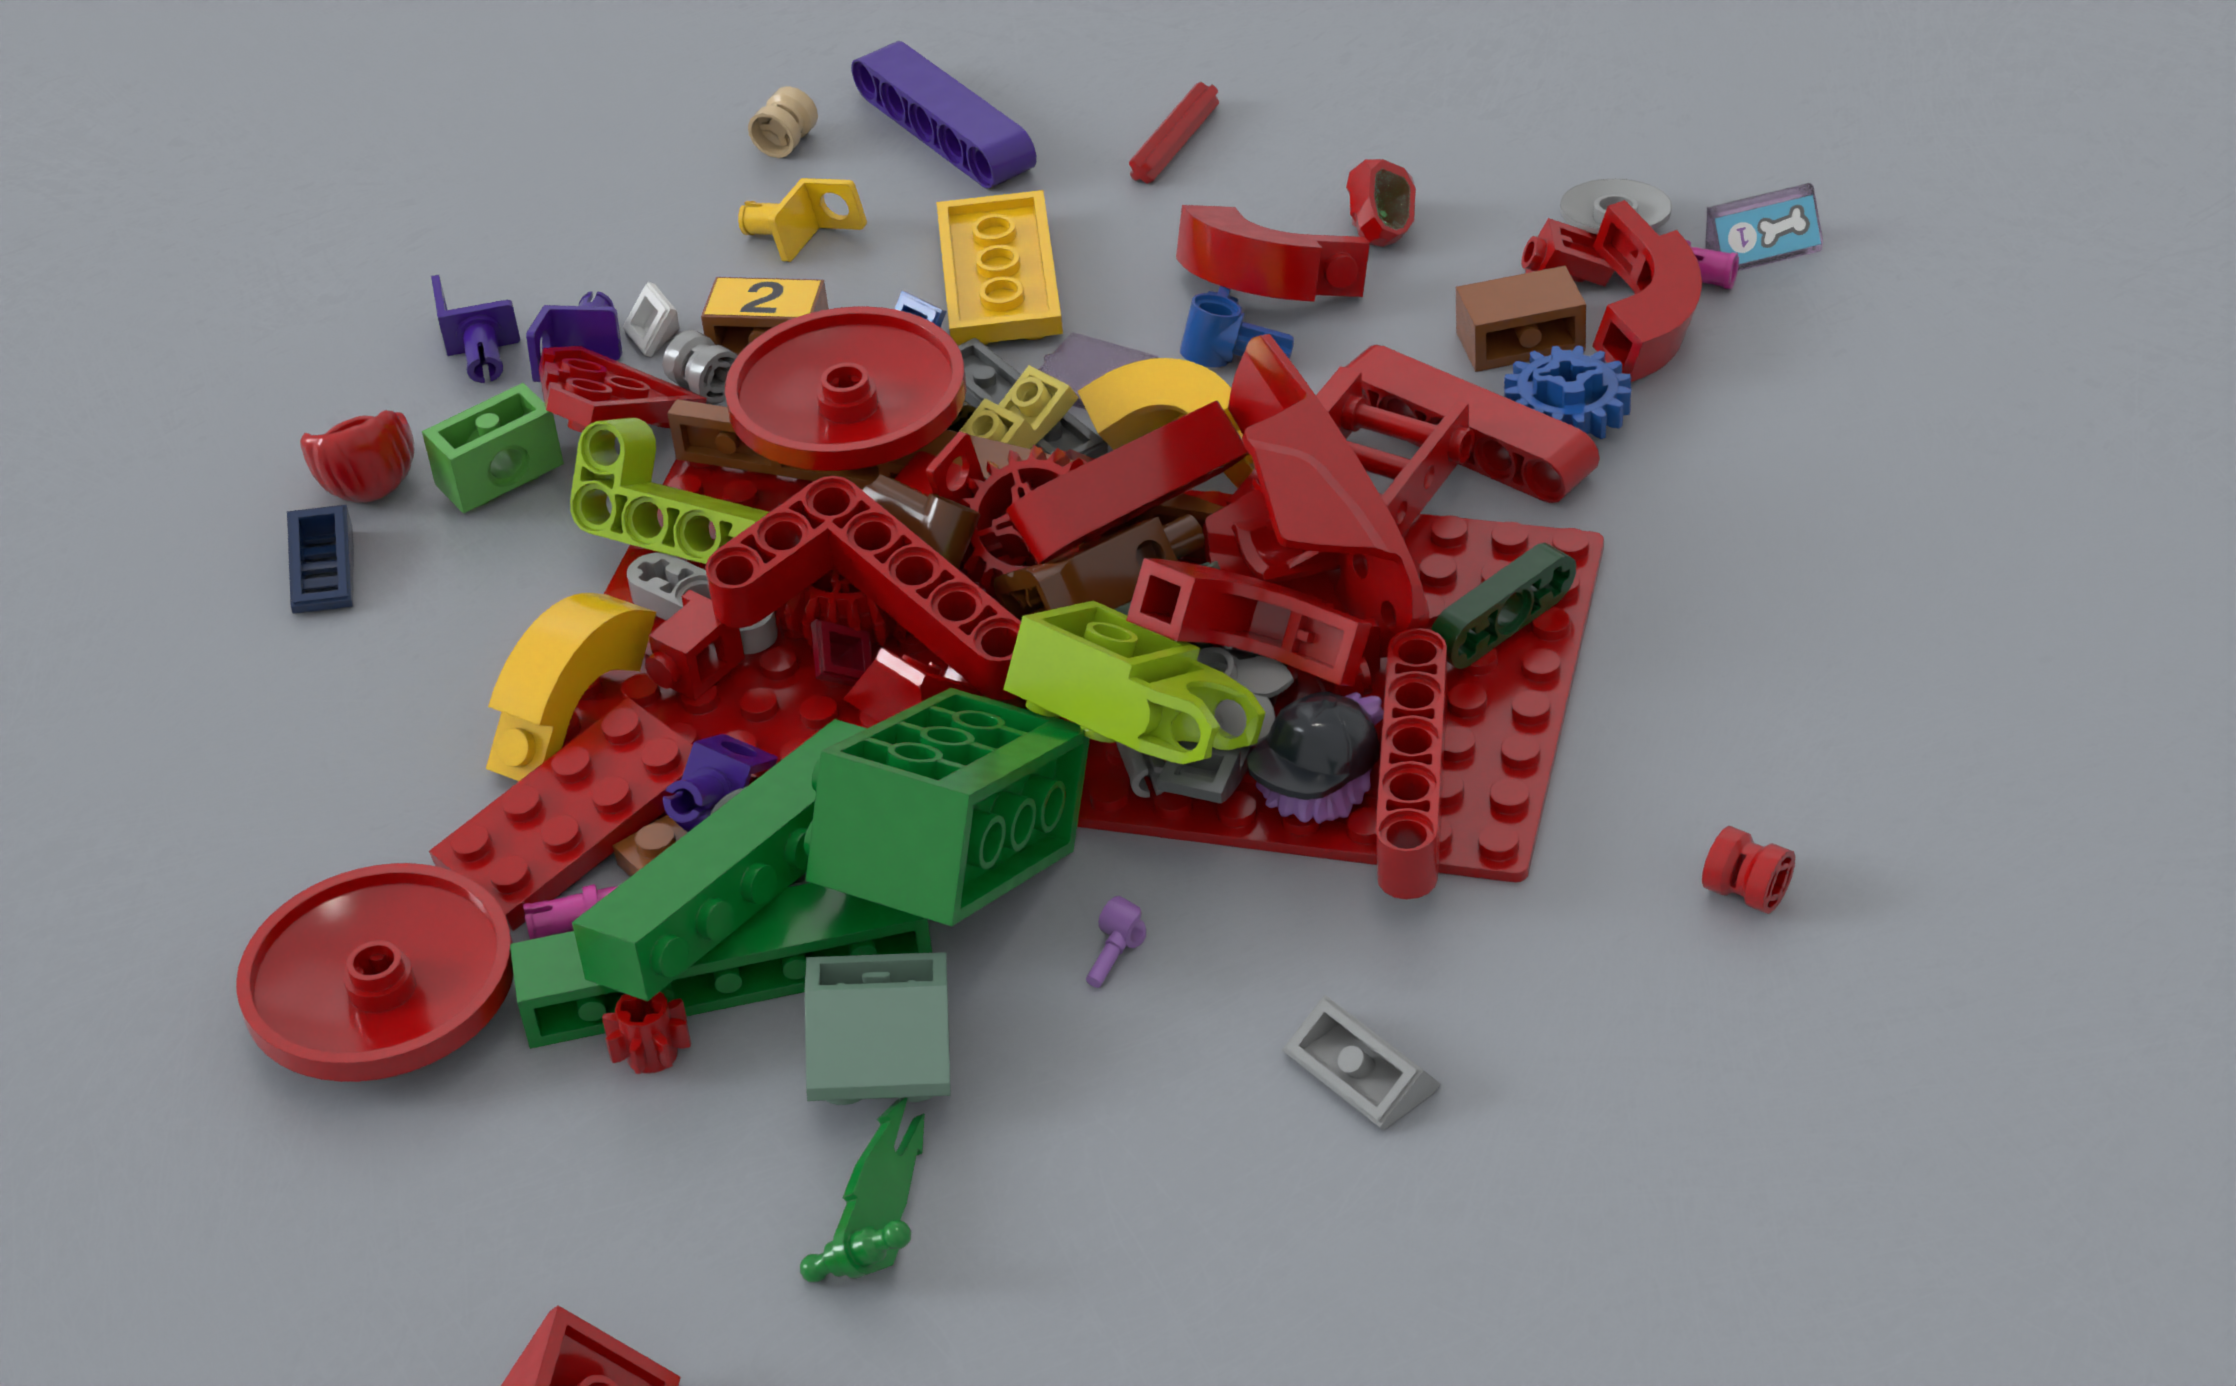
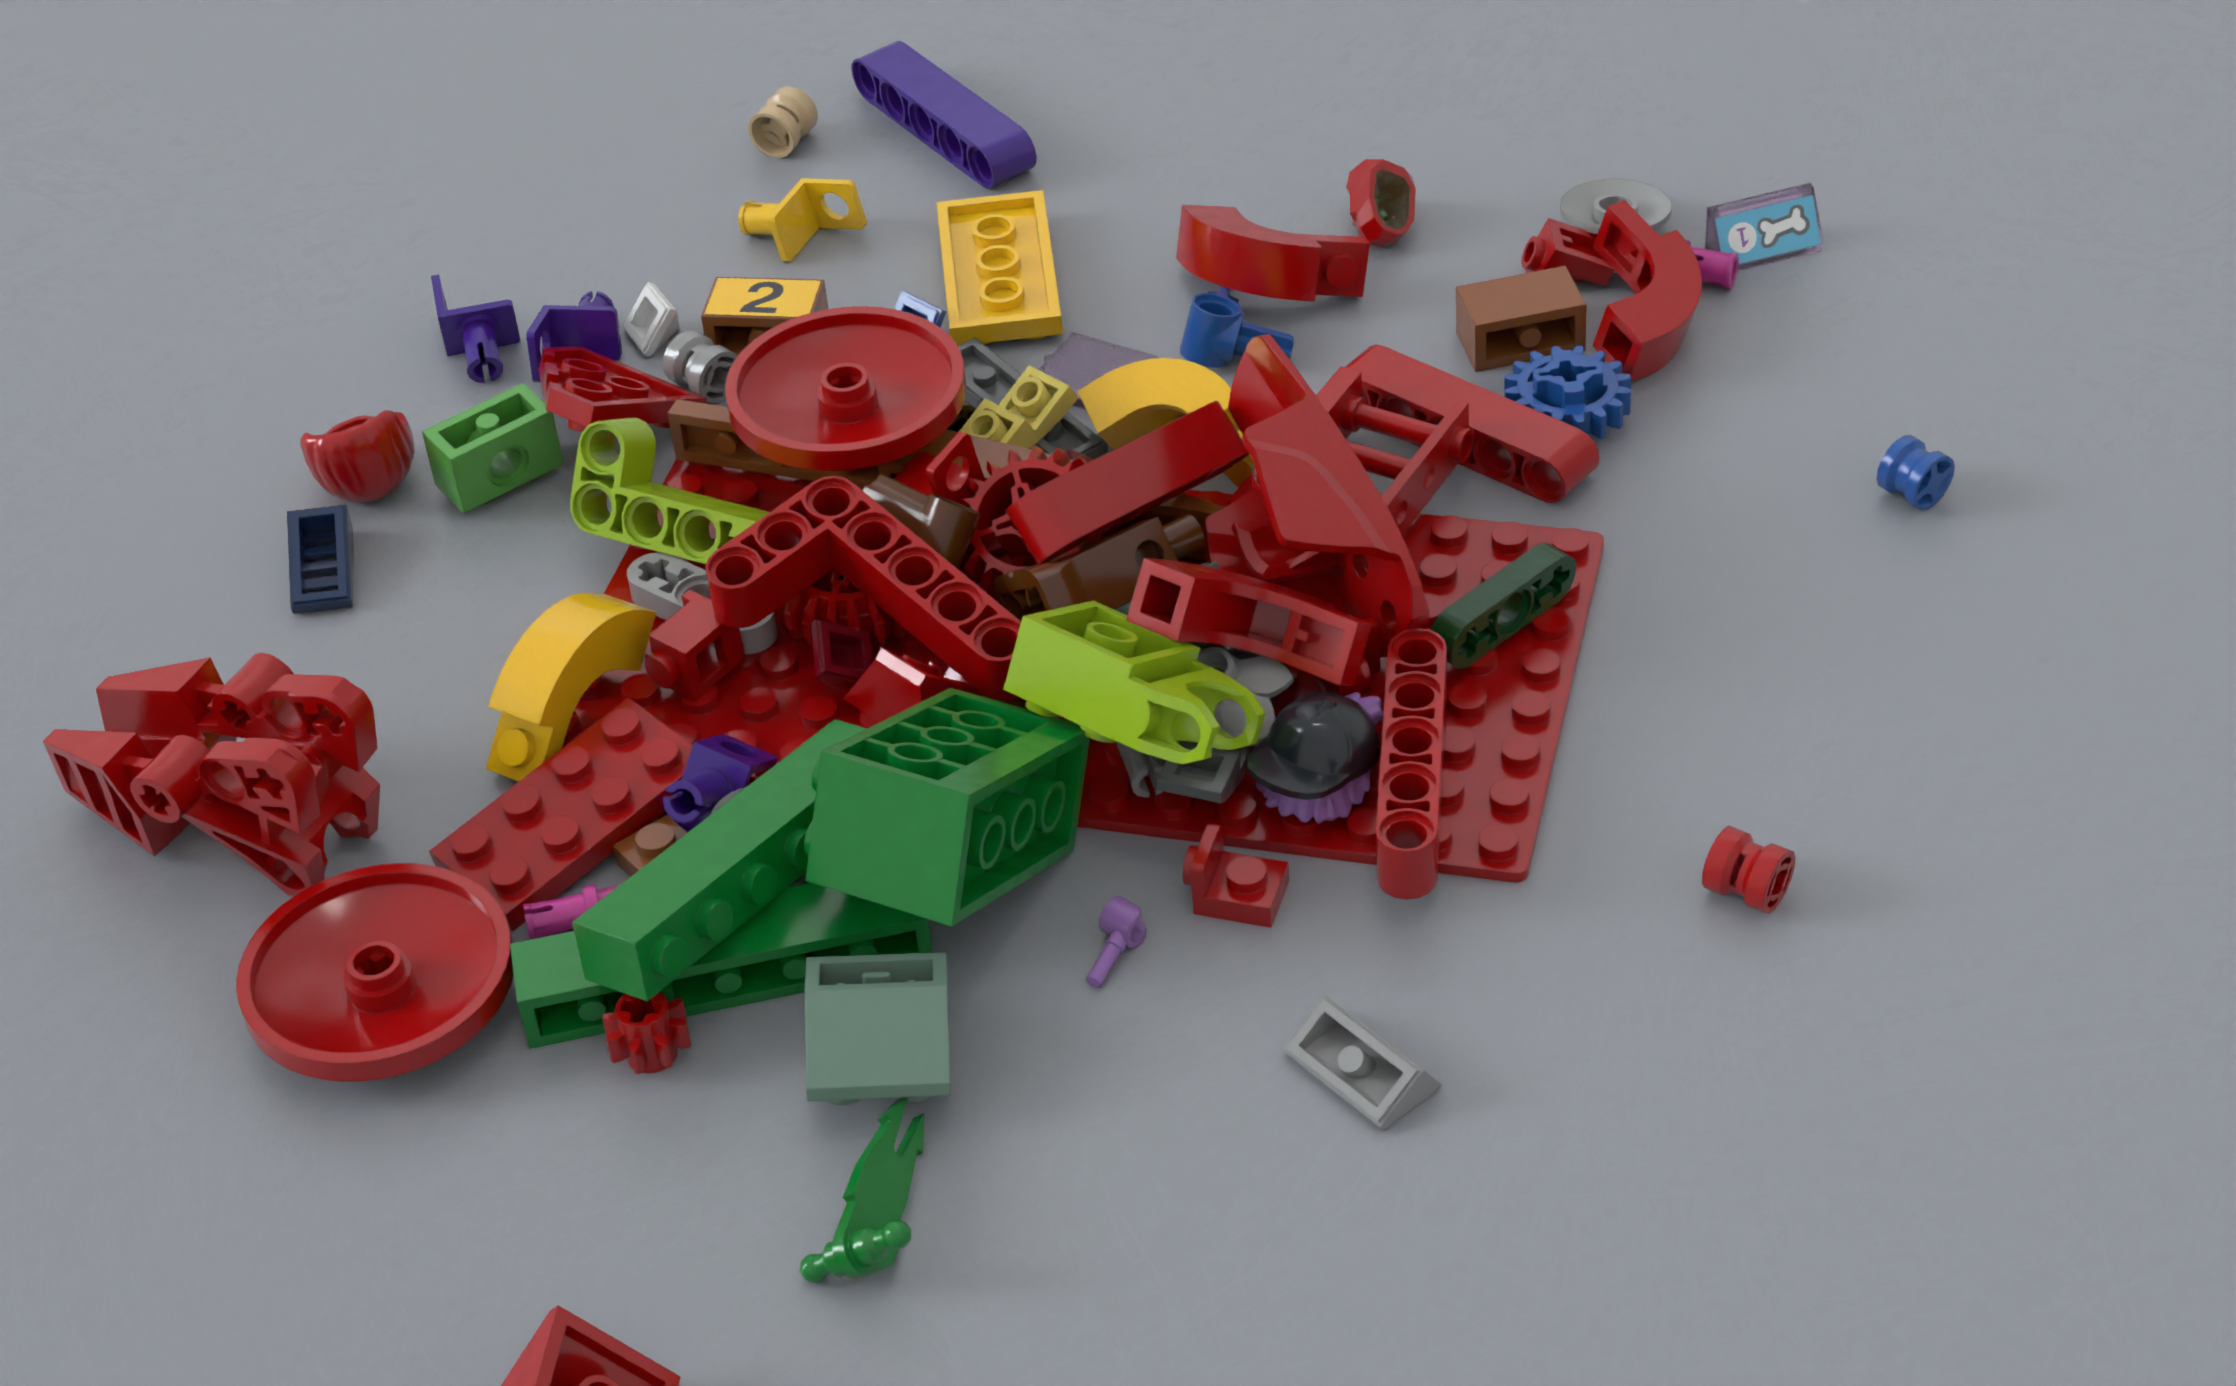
red axle [1129,82,1219,184] -> none
none -> red piece [43,652,380,896]
none -> red bracket [1182,823,1289,928]
none -> blue wheel [1876,435,1955,511]

